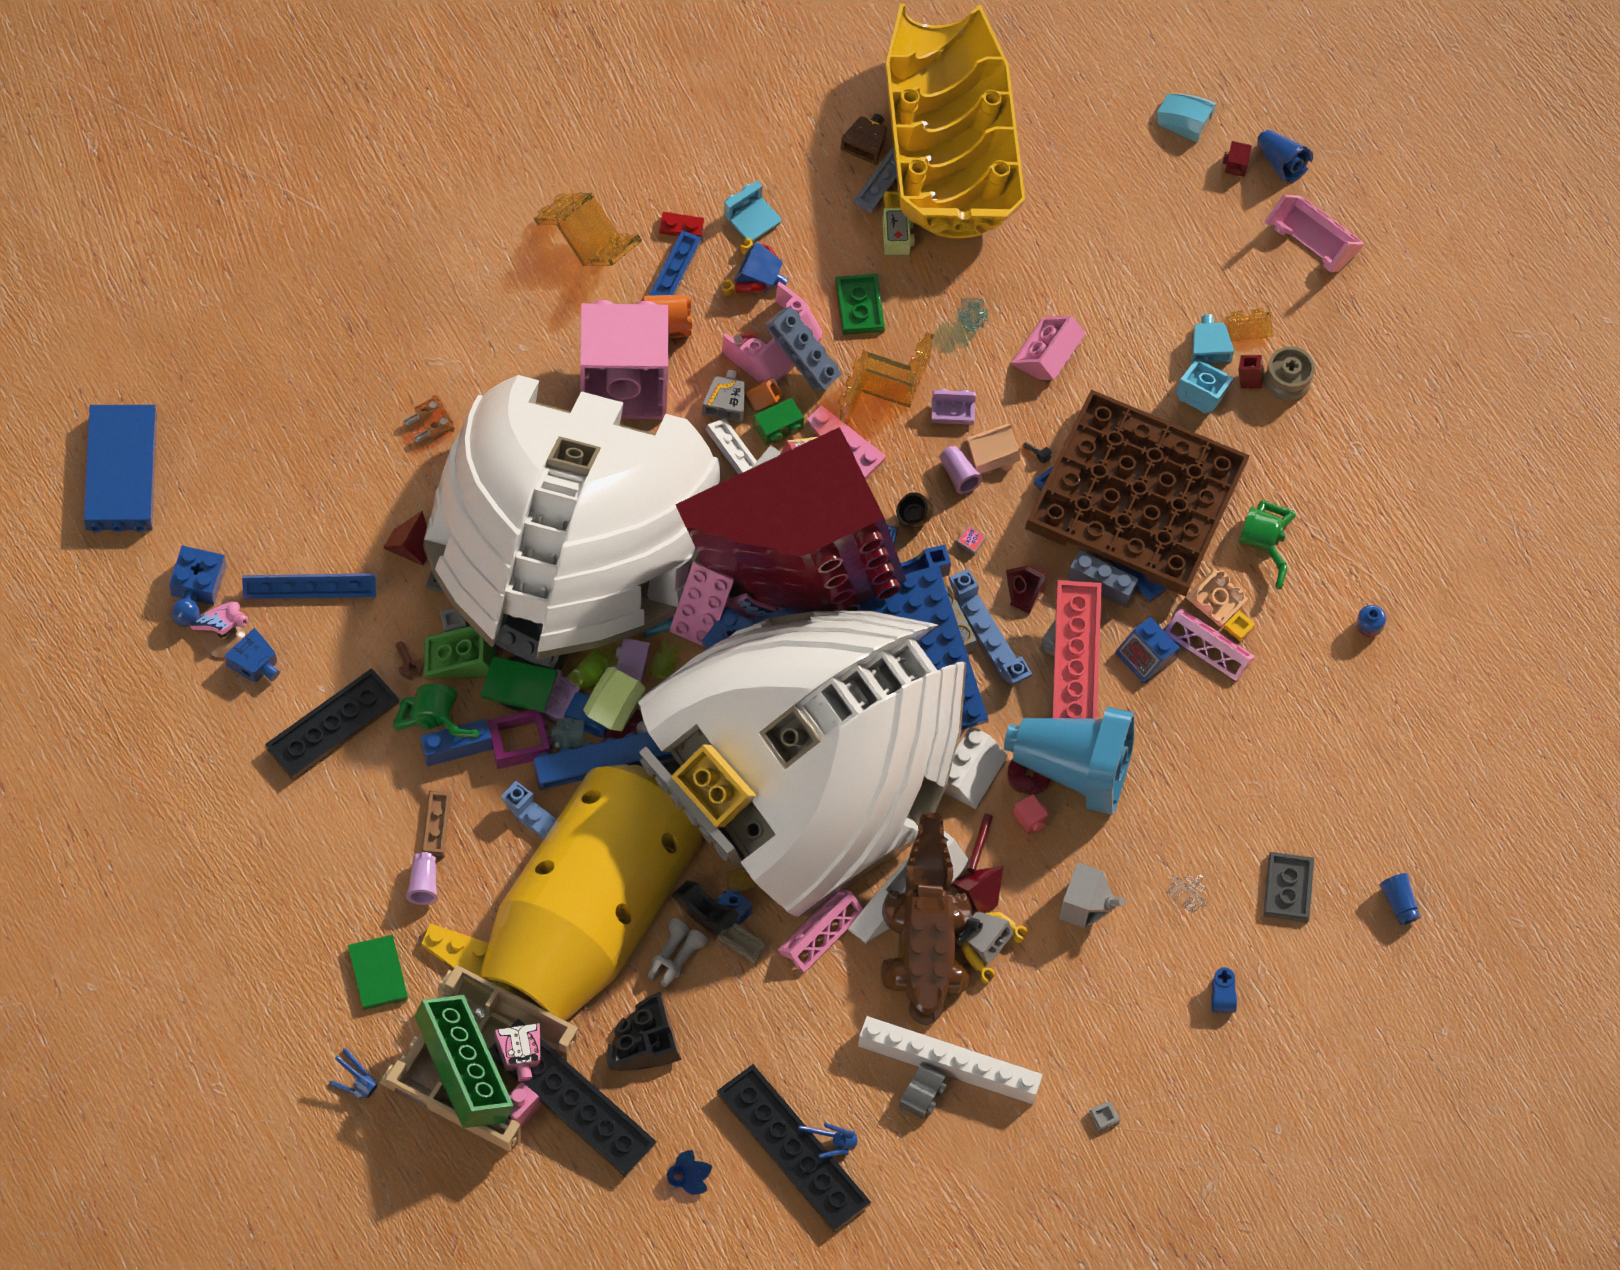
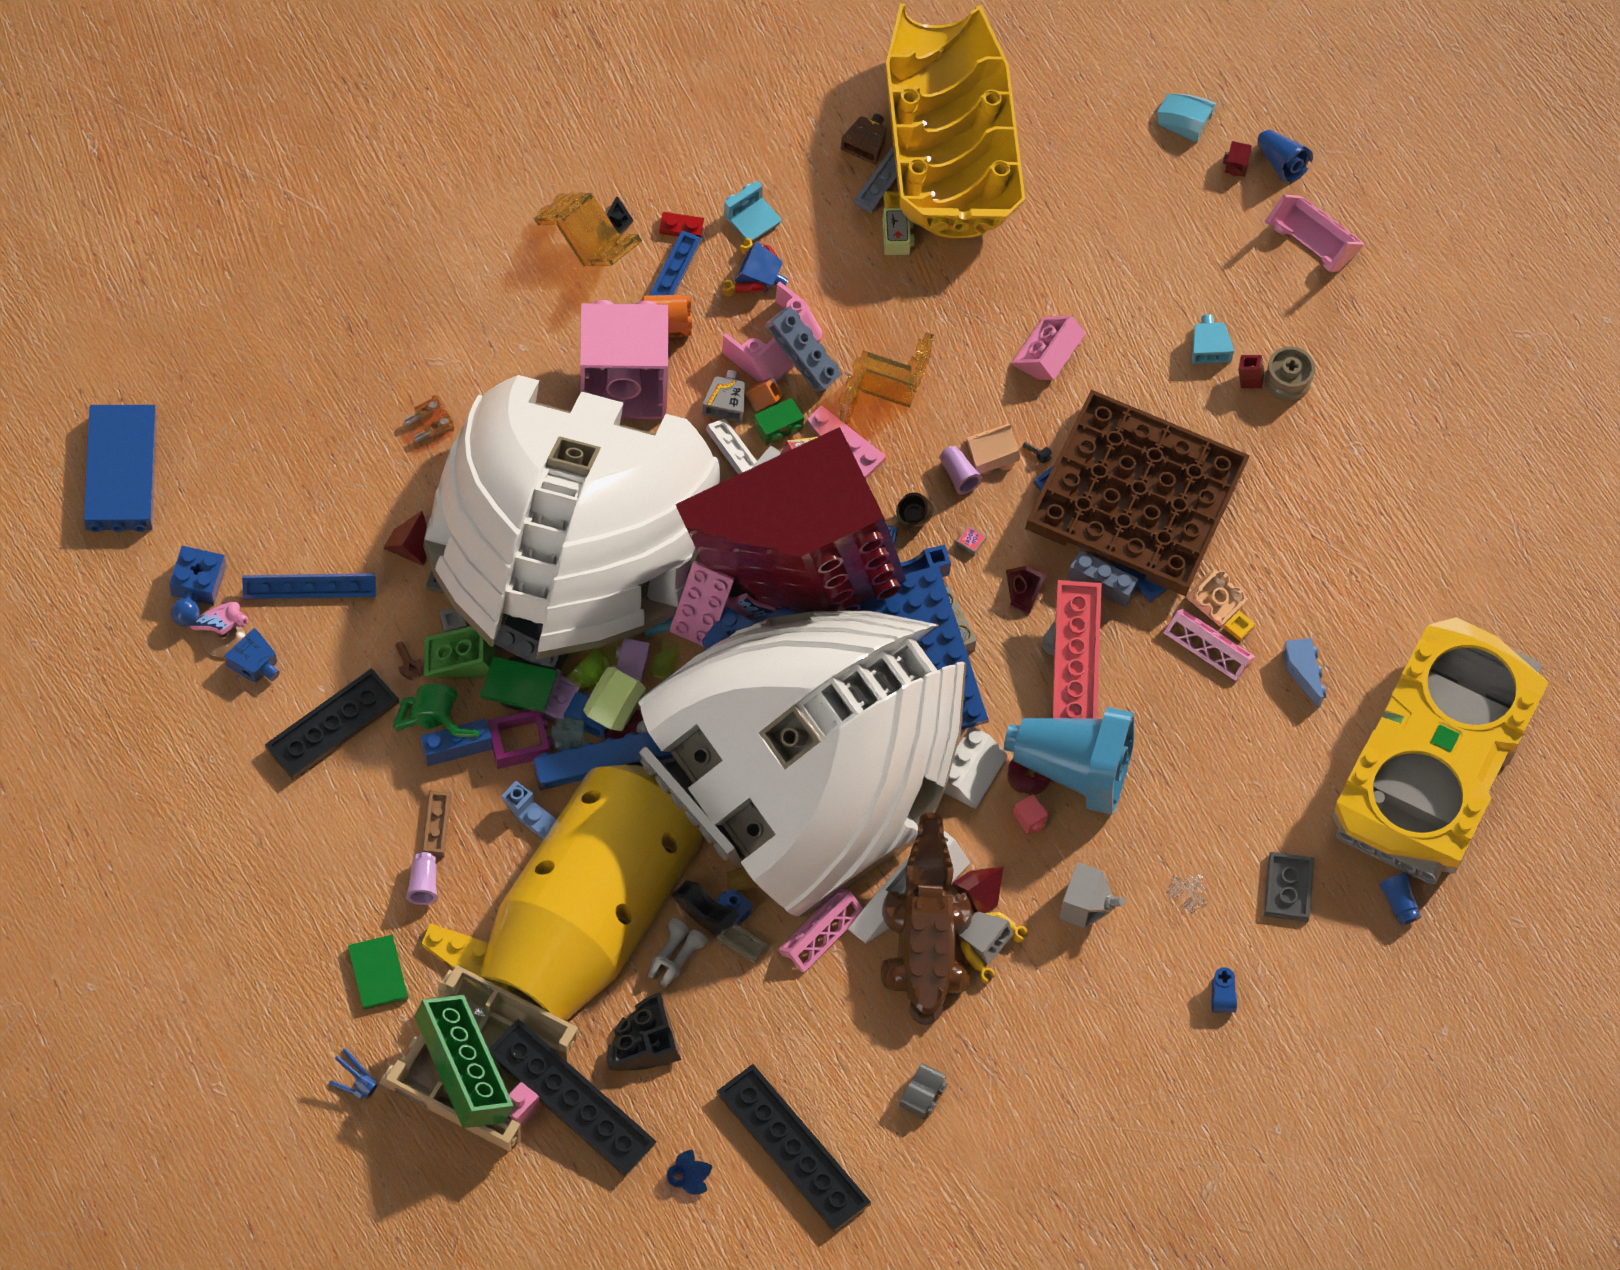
torso [493,1023,540,1081] -> none
yellow brick [671,745,757,827] -> none
dark red bar [734,332,758,343] -> none
blue plant [798,1123,857,1159] -> none
green tile [835,274,885,335] -> none
white brick [858,1016,1043,1104] -> none
lavender bracket [931,389,976,425] -> none
medium blue slope [949,569,1032,685] -> none
black hand [956,918,983,947] -> none
clear light blue brick [957,298,988,331] -> none
dark red bar [967,813,993,873] -> none
light grey tile [1088,1101,1120,1132] -> none
blue slope [1115,617,1180,683] -> none
medium azure slope [1176,359,1234,414] -> none
clear yellow bracket [1225,308,1273,342] -> none
green piece [1239,500,1296,590] -> none
blue head [1356,605,1386,637] -> none
none -> black piece [603,197,633,235]
none -> medium blue slope [1283,638,1326,707]
none -> piece [1332,617,1549,884]

